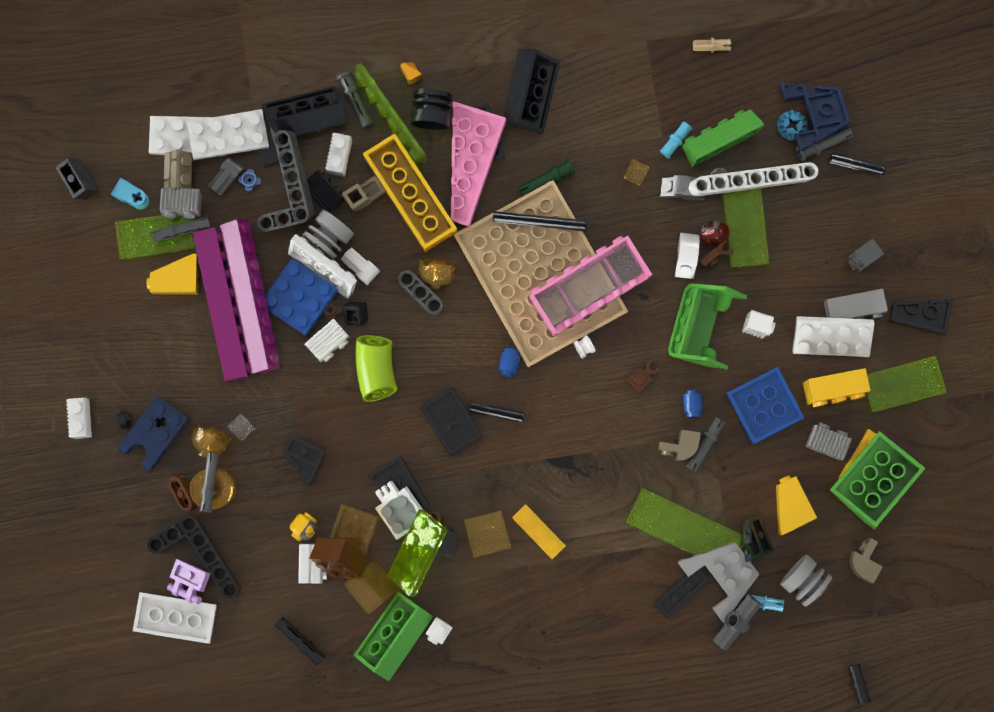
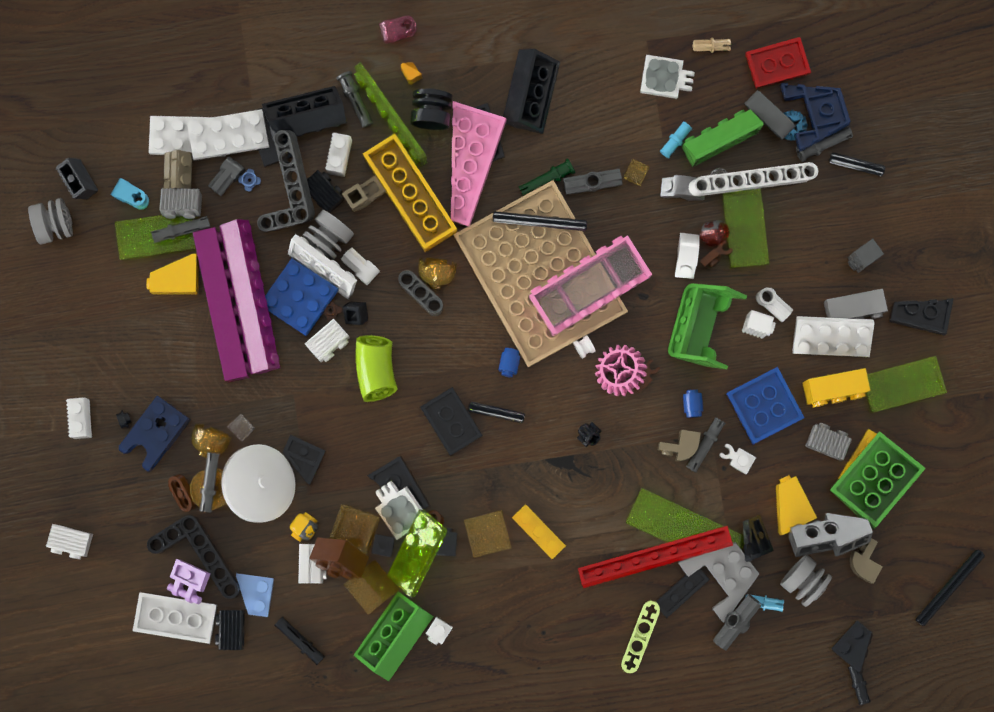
none -> light grey wheel [28,198,73,245]
none -> white brick [46,524,93,560]
none -> black brick [215,610,245,650]
none -> white dish [221,444,295,523]
none -> light blue wing [236,573,274,617]
none -> black brick [372,534,395,557]
none -> clear pink piece [379,16,417,43]
none -> dark grey piece [563,169,622,195]
none -> black gear [577,422,602,447]
none -> red plate [578,526,733,588]
none -> bright pink gear [595,345,647,396]
none -> yellowish green beam [621,600,660,673]
none -> piece [640,55,695,99]
none -> white plate [719,444,756,474]
none -> dark grey beam [744,90,796,140]
none -> red plate [745,37,811,89]
none -> white piece [756,288,793,322]
none -> brick [789,513,873,557]
none -> black wing [832,620,873,675]
none -> black axle [916,550,985,626]

